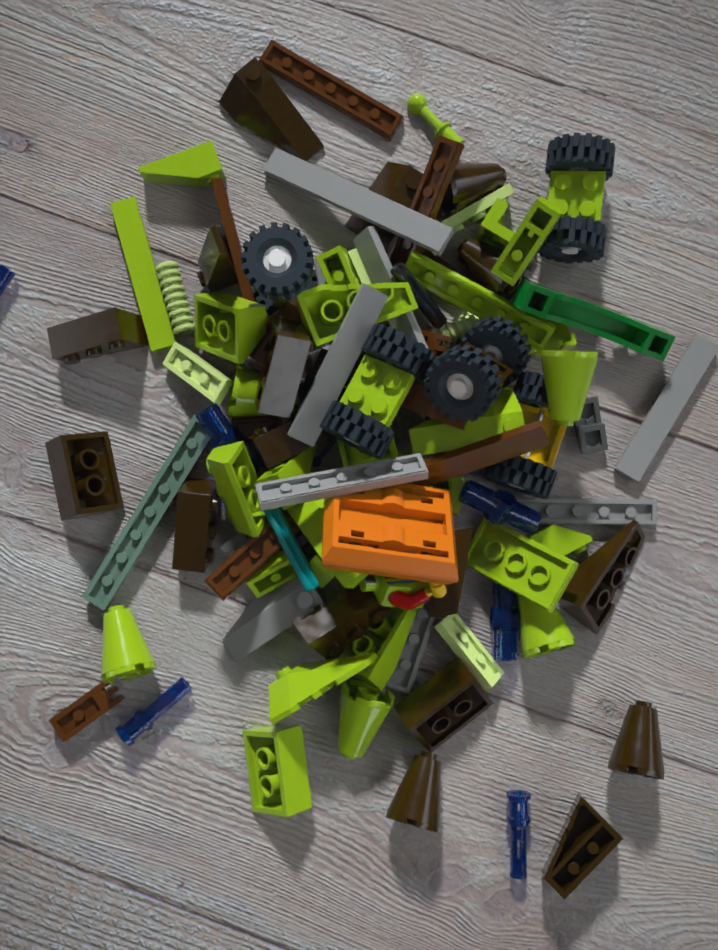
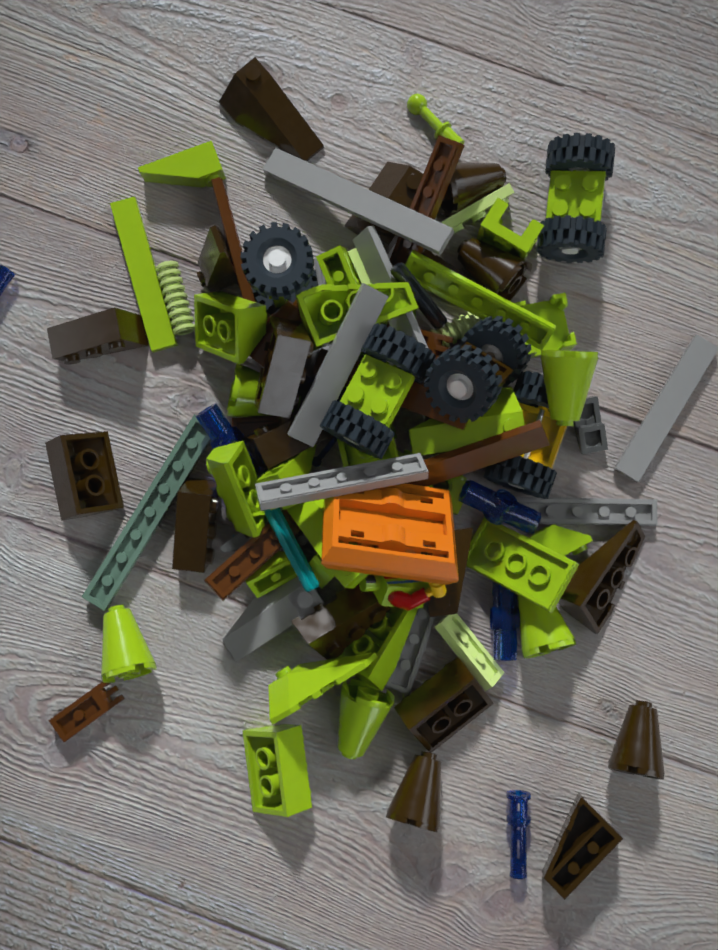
clear blue pin [116,677,192,746] -> none
yellowish green plate [162,341,233,405] -> none
reddish brown tile [258,40,404,141] -> none
lime slope [490,196,564,287] -> none
green arch [512,278,675,362] -> none

